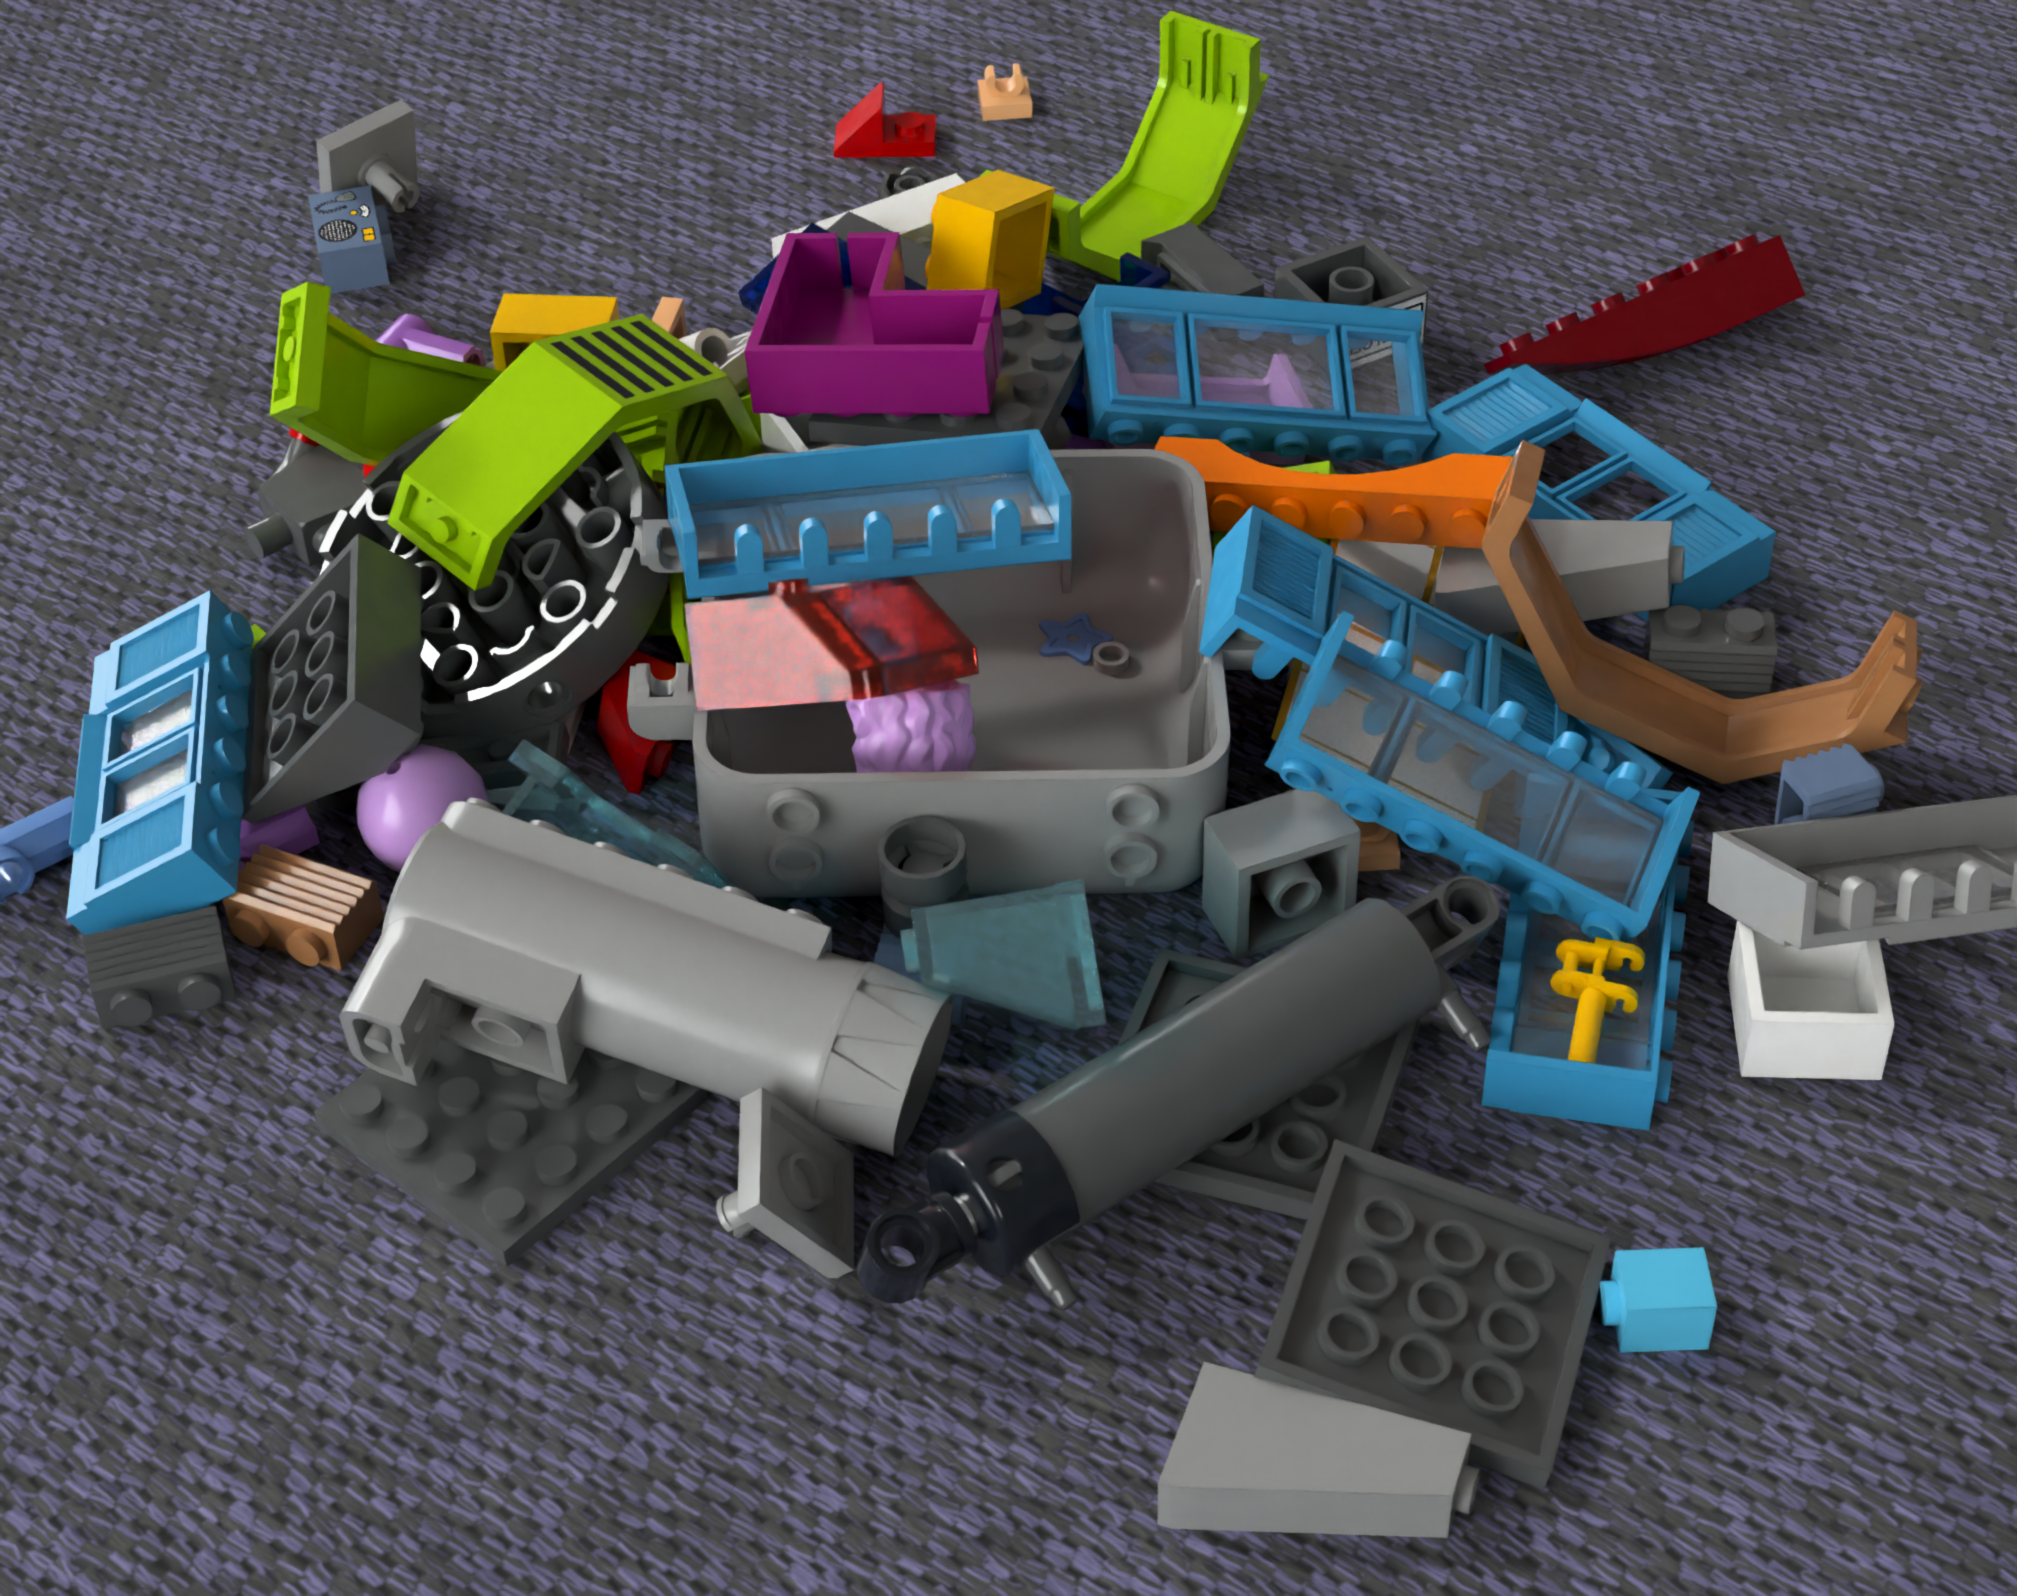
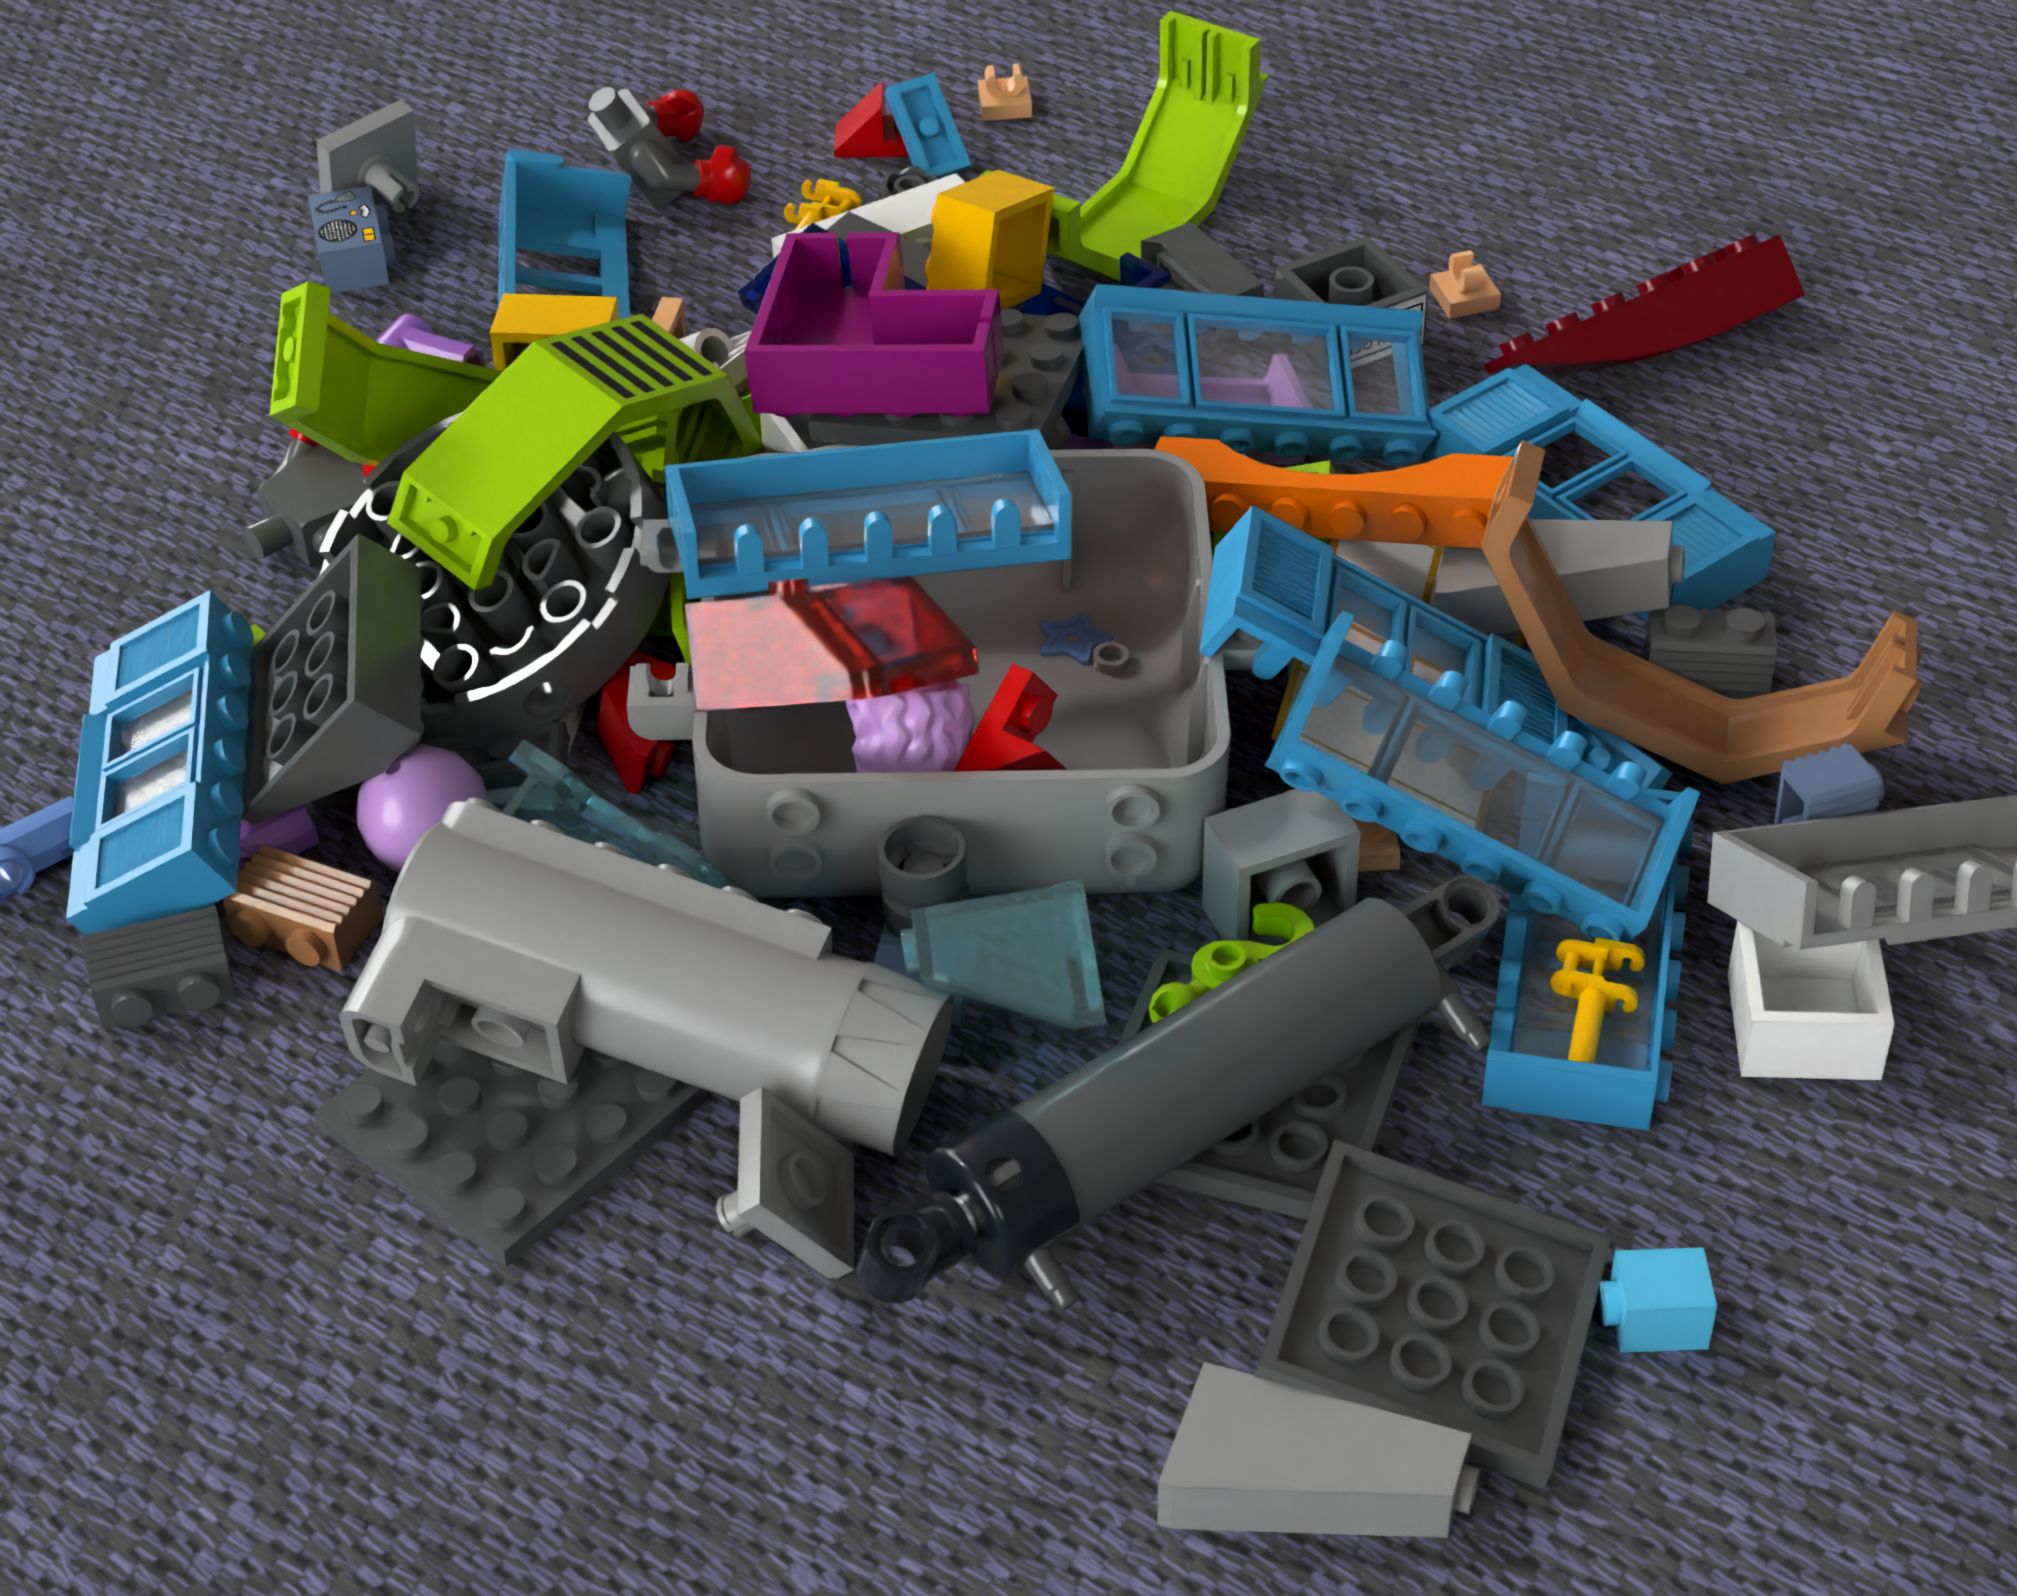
none -> dark azure piece [498,149,634,319]
none -> dark grey torso [587,87,751,210]
none -> yellow piece [784,179,862,230]
none -> dark azure plate [884,72,971,179]
none -> red slope [954,663,1067,771]
none -> lime piece [1148,902,1314,1023]
none -> light nougat tile [1429,250,1501,319]

